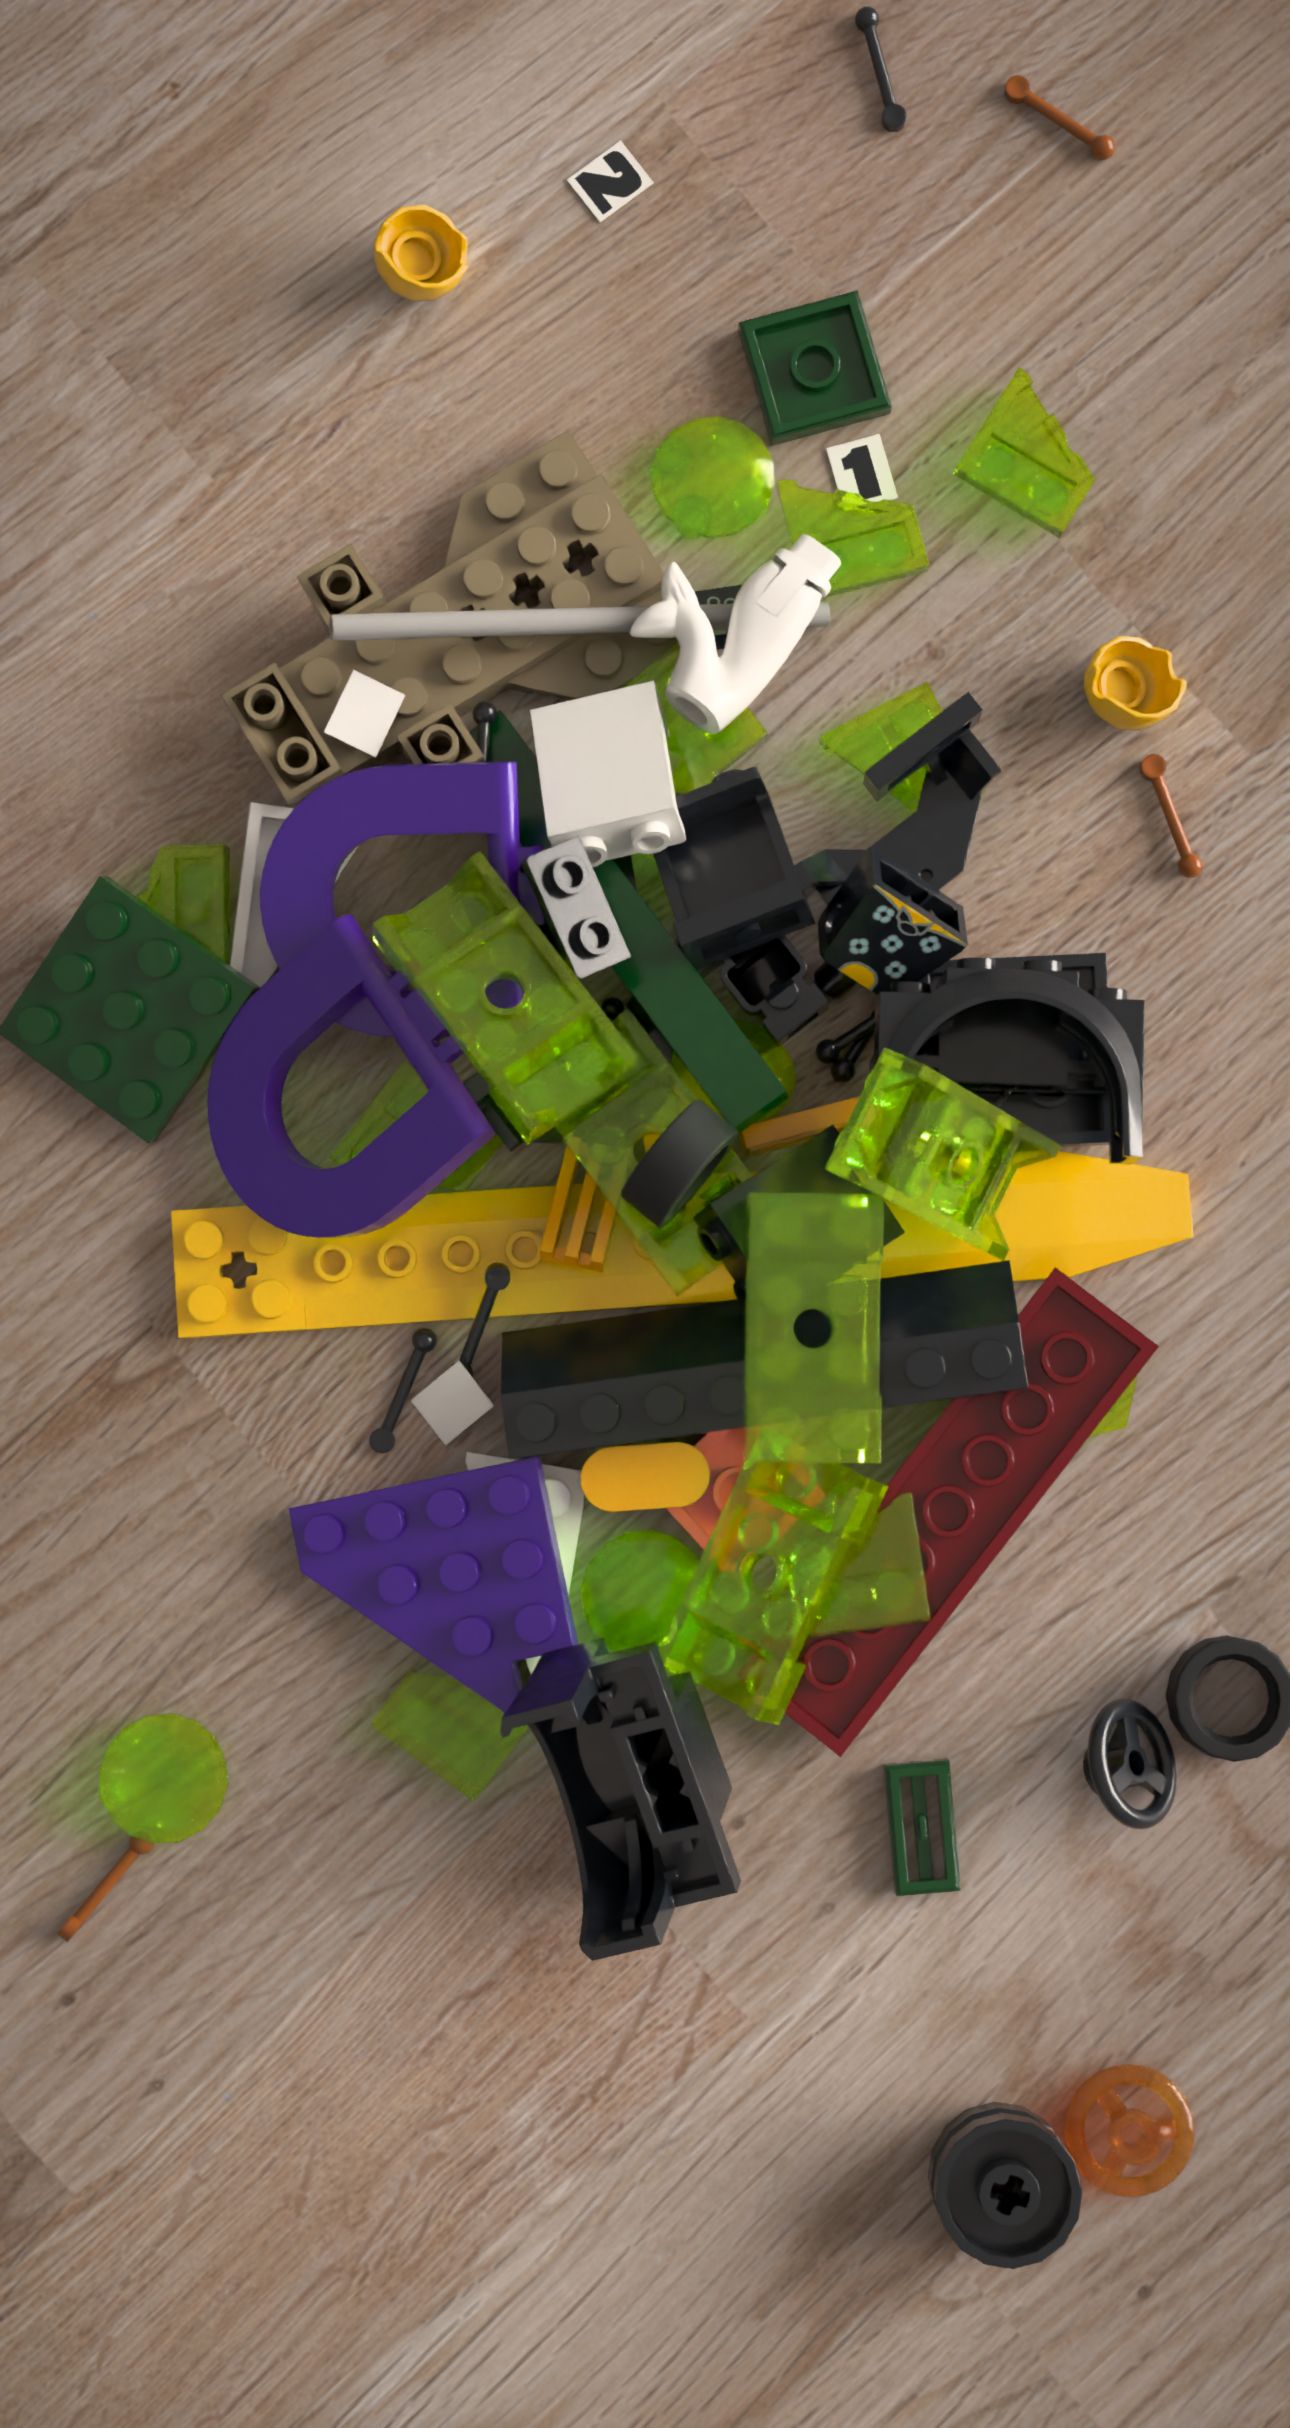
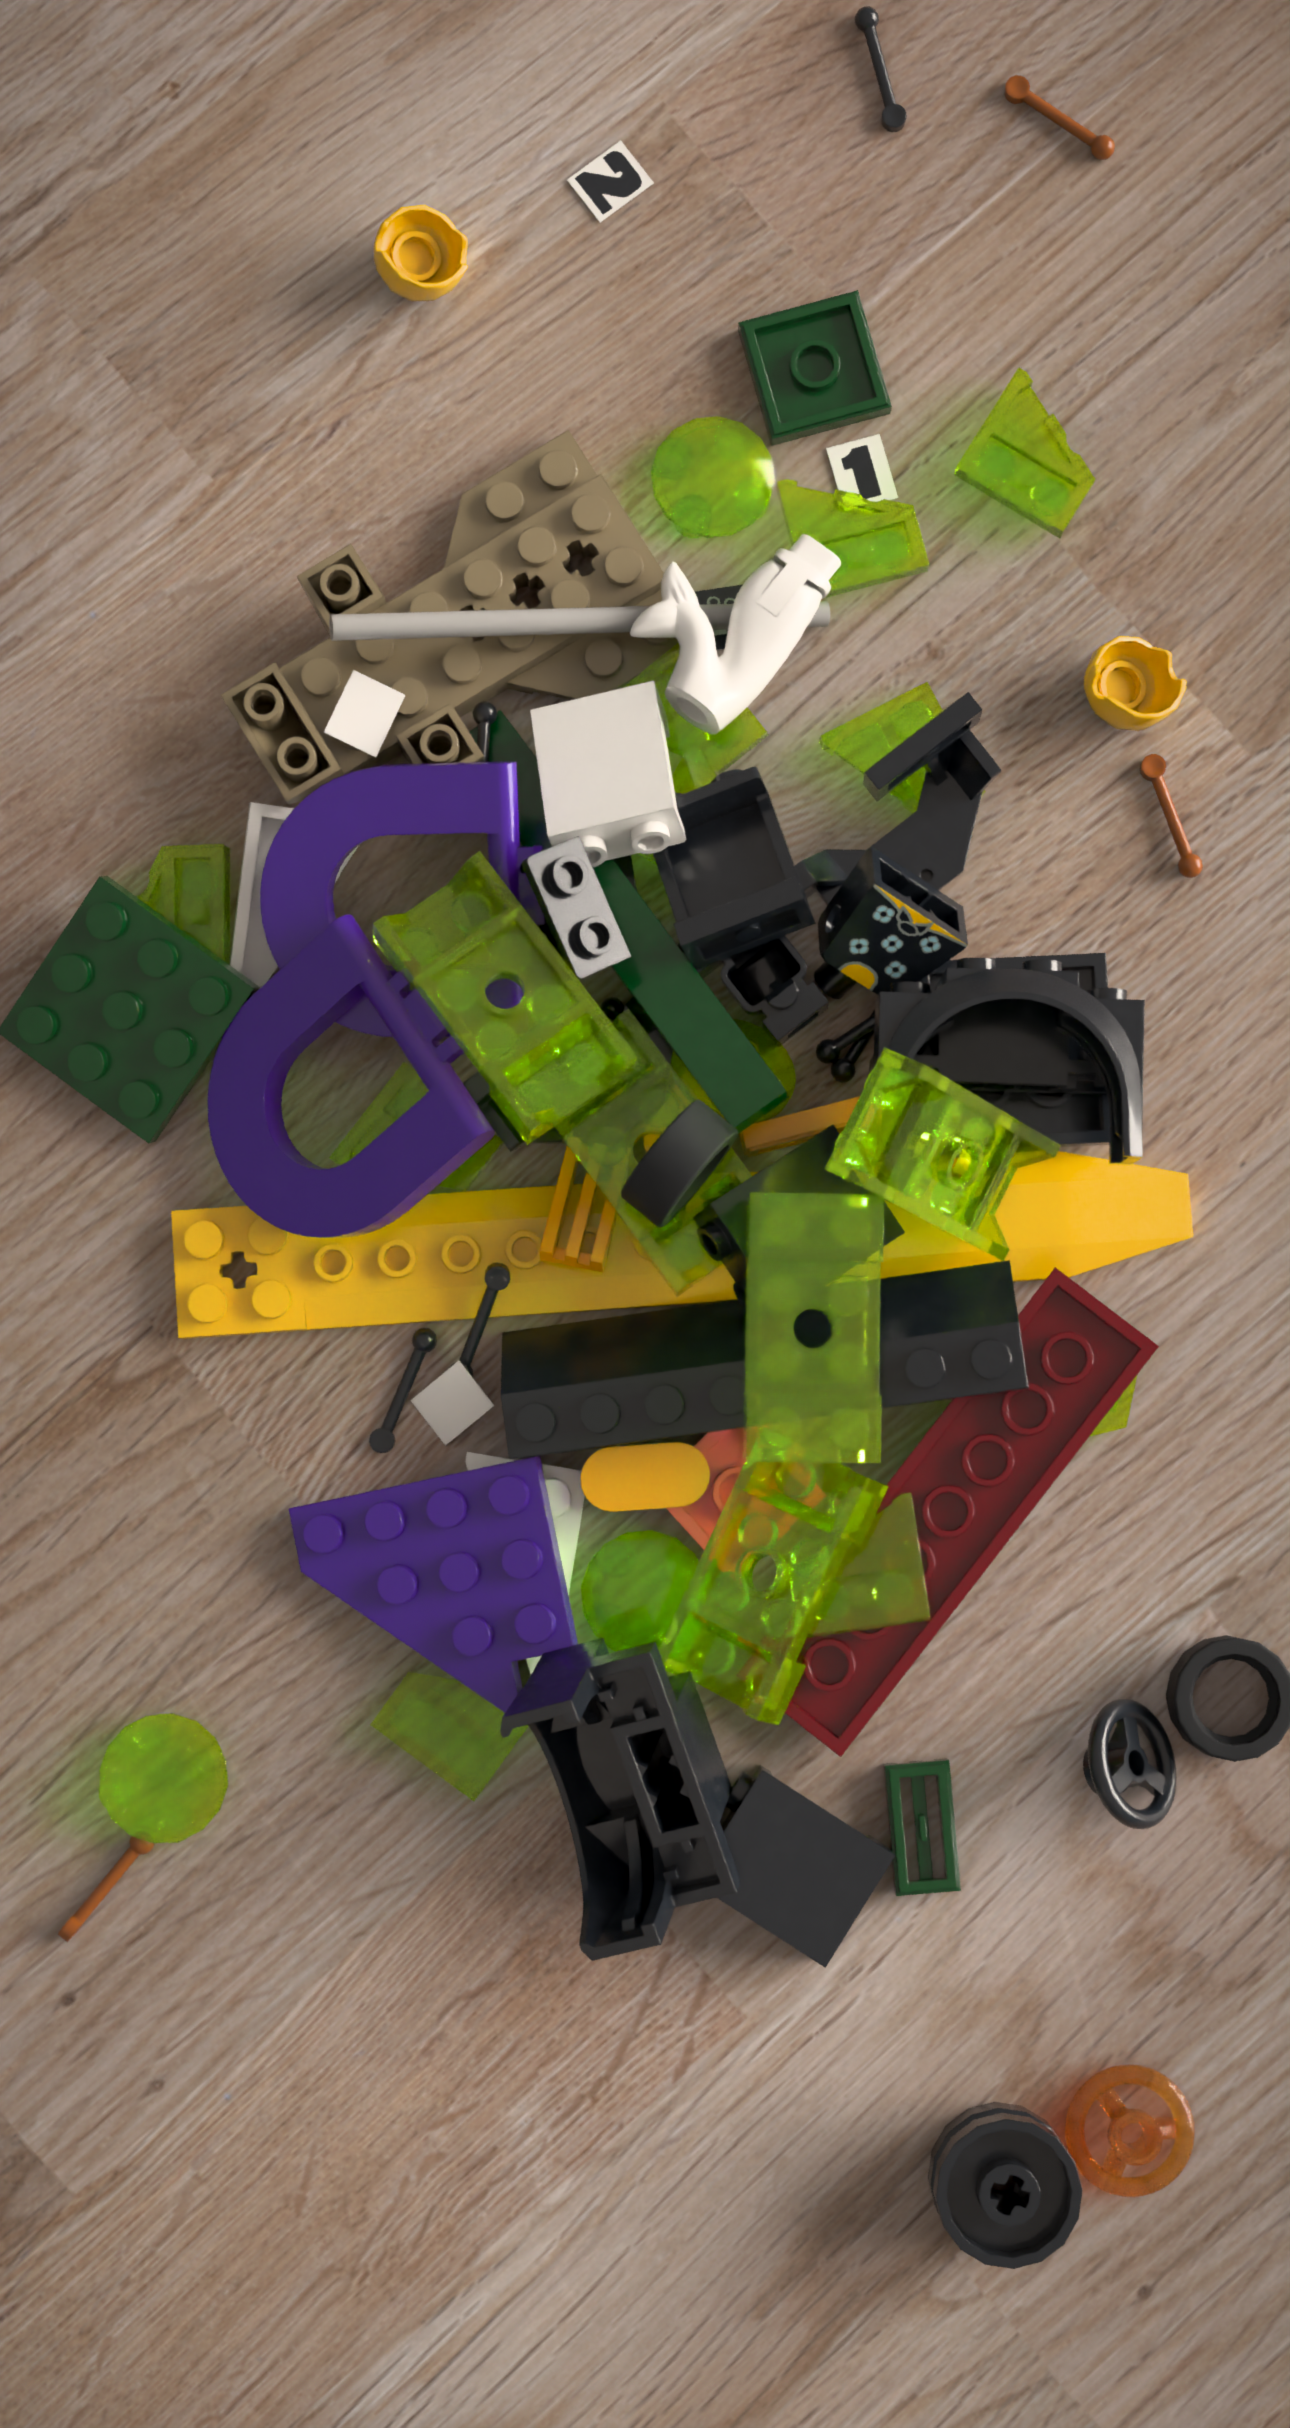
none -> black panel [717,1765,895,1968]

